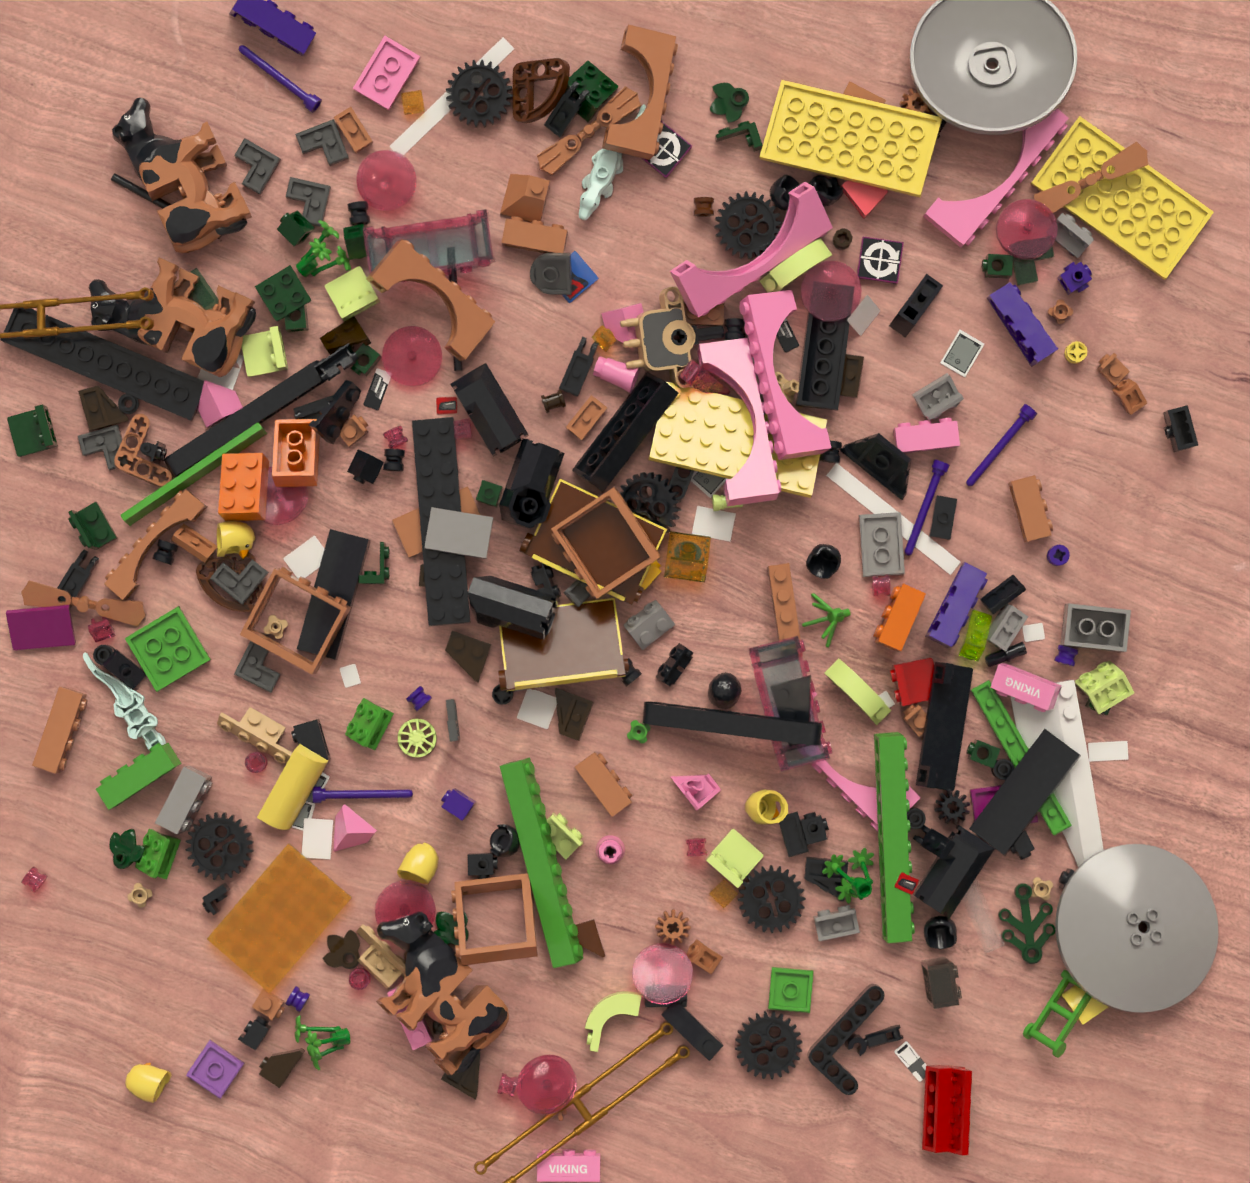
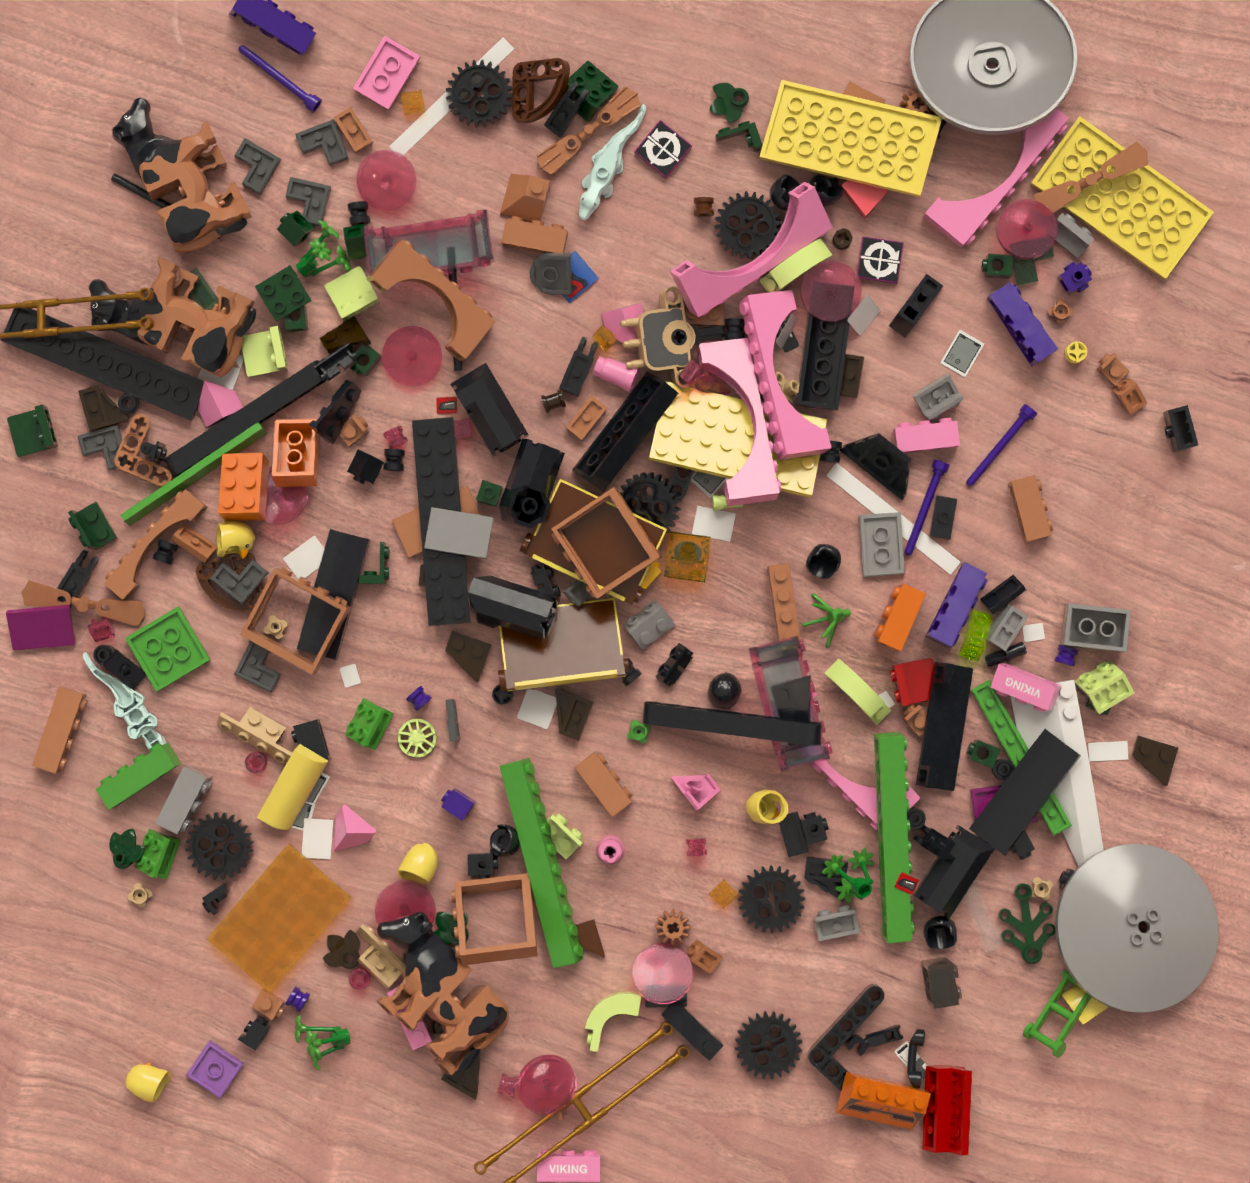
clear pink wheel [21,866,48,893] -> none
dark brown slope [259,1048,305,1088] -> none
black hinge [293,395,333,419] -> none
dark purple piece [313,786,413,803] -> none
sticker [364,368,392,410] -> none
nougat arch [602,24,678,160] -> none
yellowish green bracket [706,829,764,888] -> none
bright green tile [768,967,814,1013] -> none
clear pink wheel [872,575,891,596] -> none
black gear [934,789,970,825] -> none
dark purple wheel [1047,545,1070,566] -> none
none -> white sticker [776,313,797,349]
none -> orange slope [836,1071,931,1129]
none -> black bar [907,1029,925,1088]
none -> dark brown wing [1131,736,1178,786]

